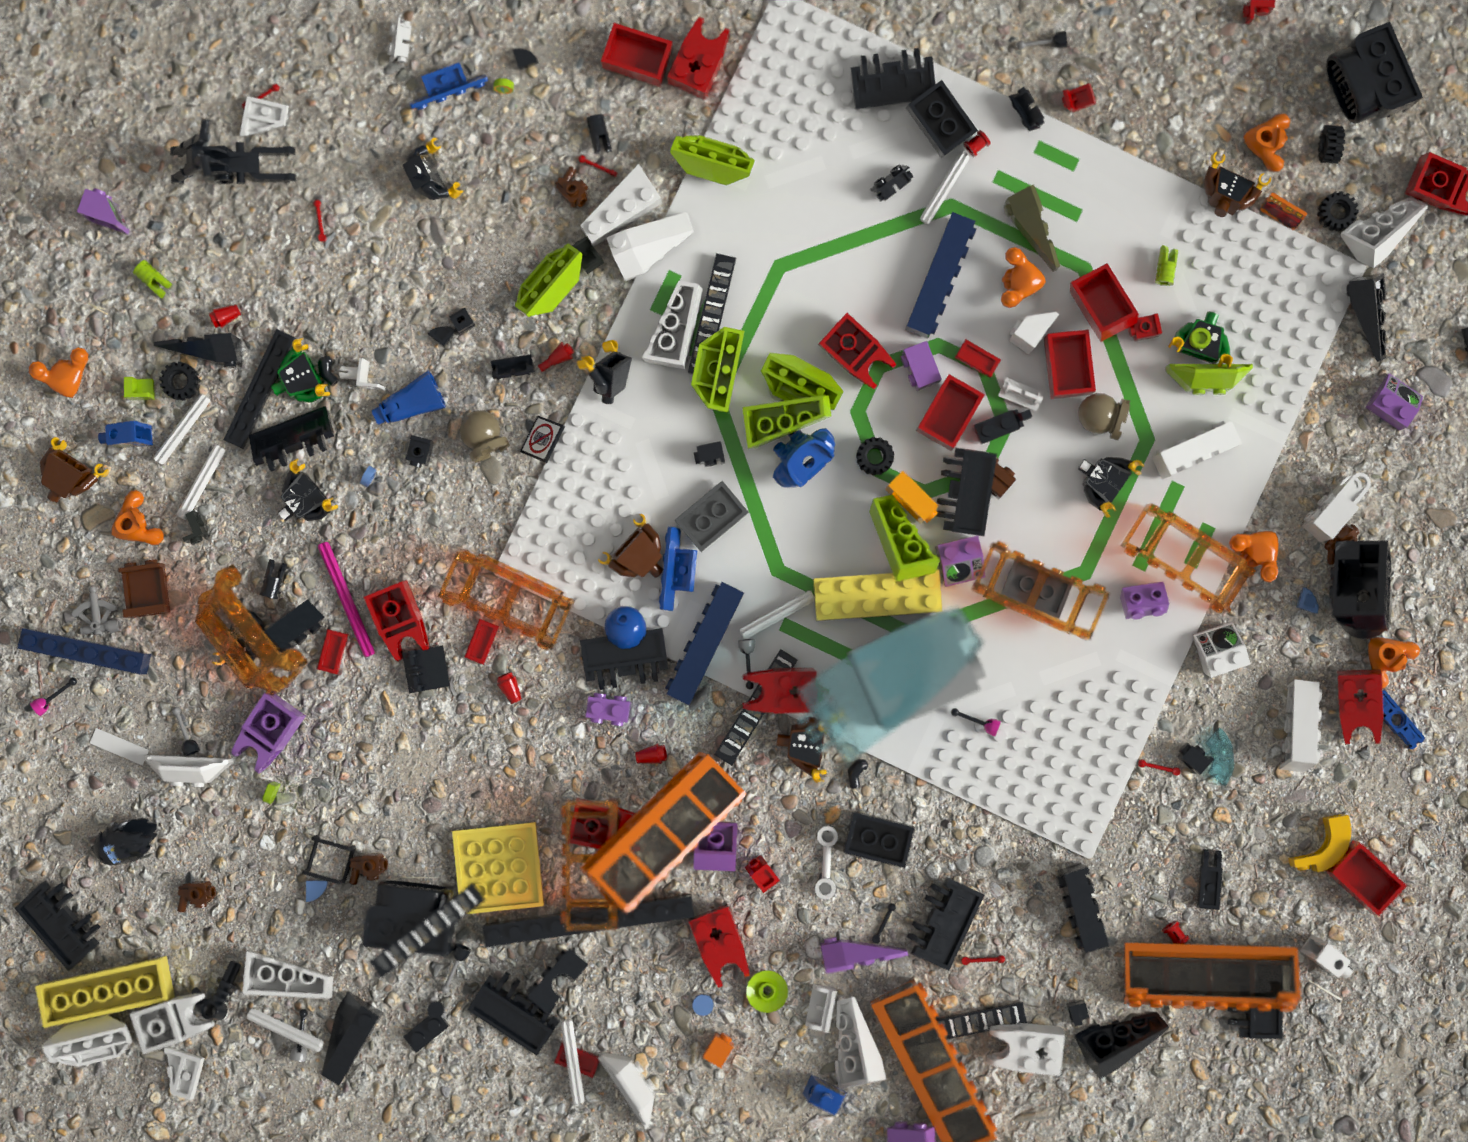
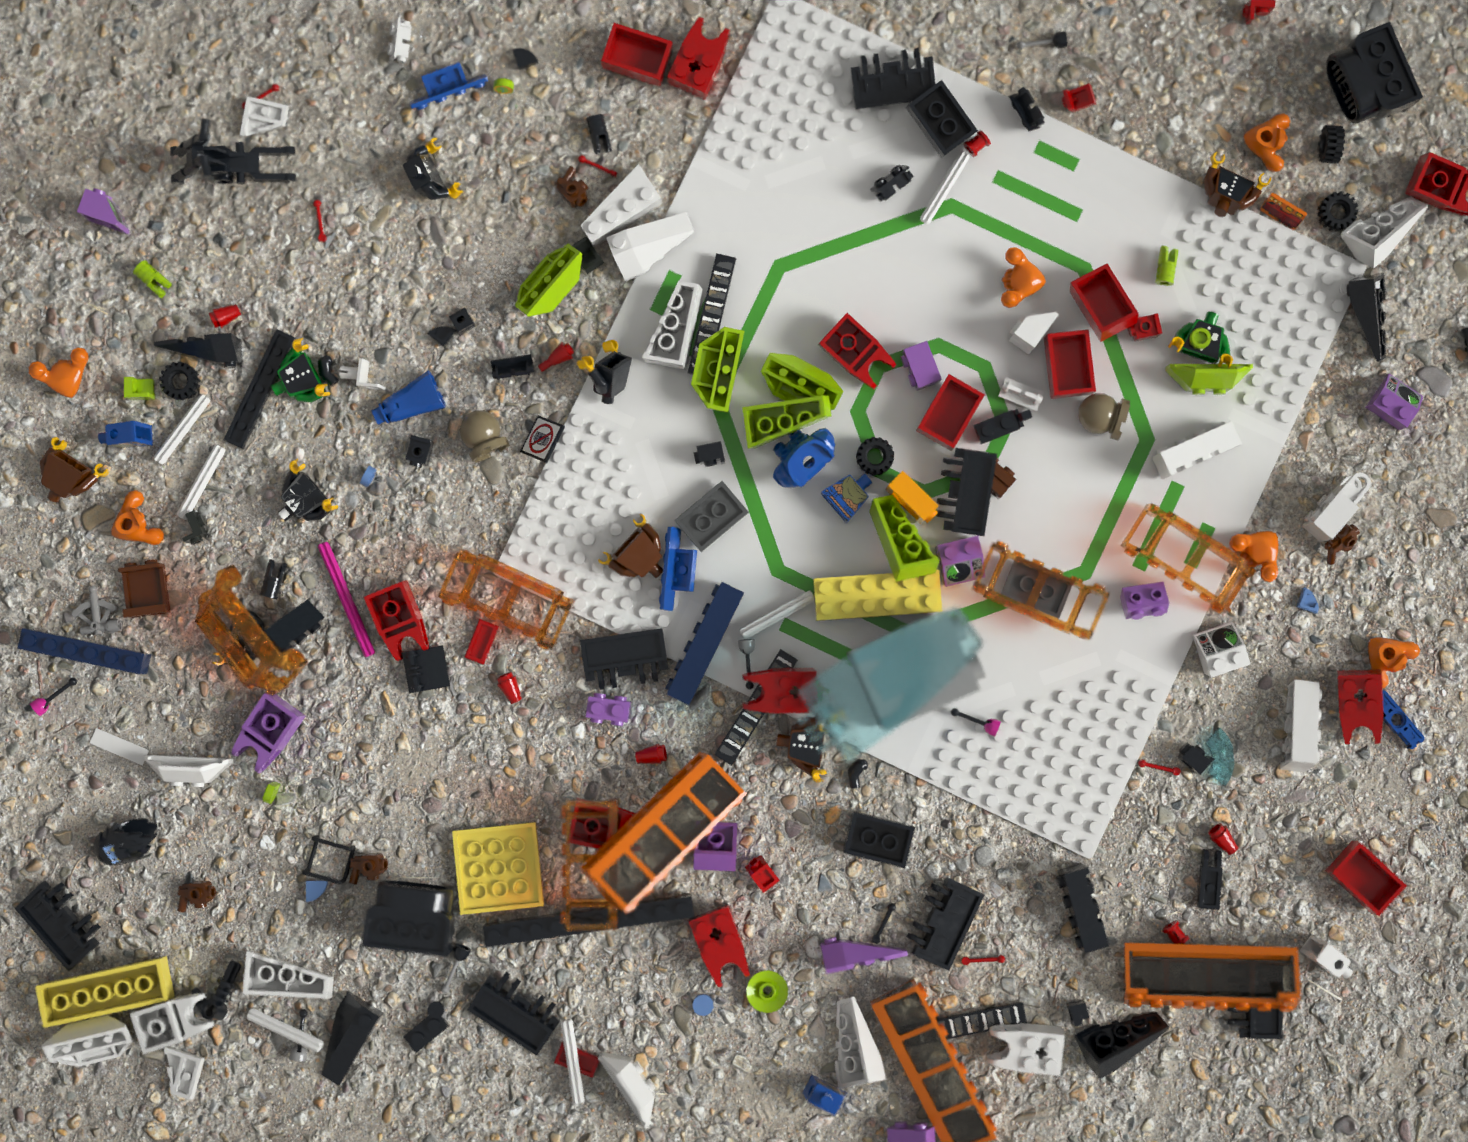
hinge [172,707,200,756] -> none
black hinge [249,406,334,472] -> none
red tile [317,629,349,674] -> none
tile [369,883,486,979] -> none
black arch [526,948,588,1015] -> none
blue cylinder [605,606,646,649] -> none
lime wedge [670,135,755,185] -> none
orange brick [703,1032,734,1068] -> none
white hinge [805,984,837,1033] -> none
white piece [815,825,838,900] -> none
dark blue brick [905,212,977,339] -> none
red tile [955,339,1001,378] -> none
olive wedge [1004,184,1060,272] -> none
black torso [1078,457,1145,518] -> none
yellow arch [1288,814,1351,872] -> none
black brick [1329,540,1392,639] -> none
none -> torso [821,473,872,523]
none -> red cone [1208,823,1238,855]

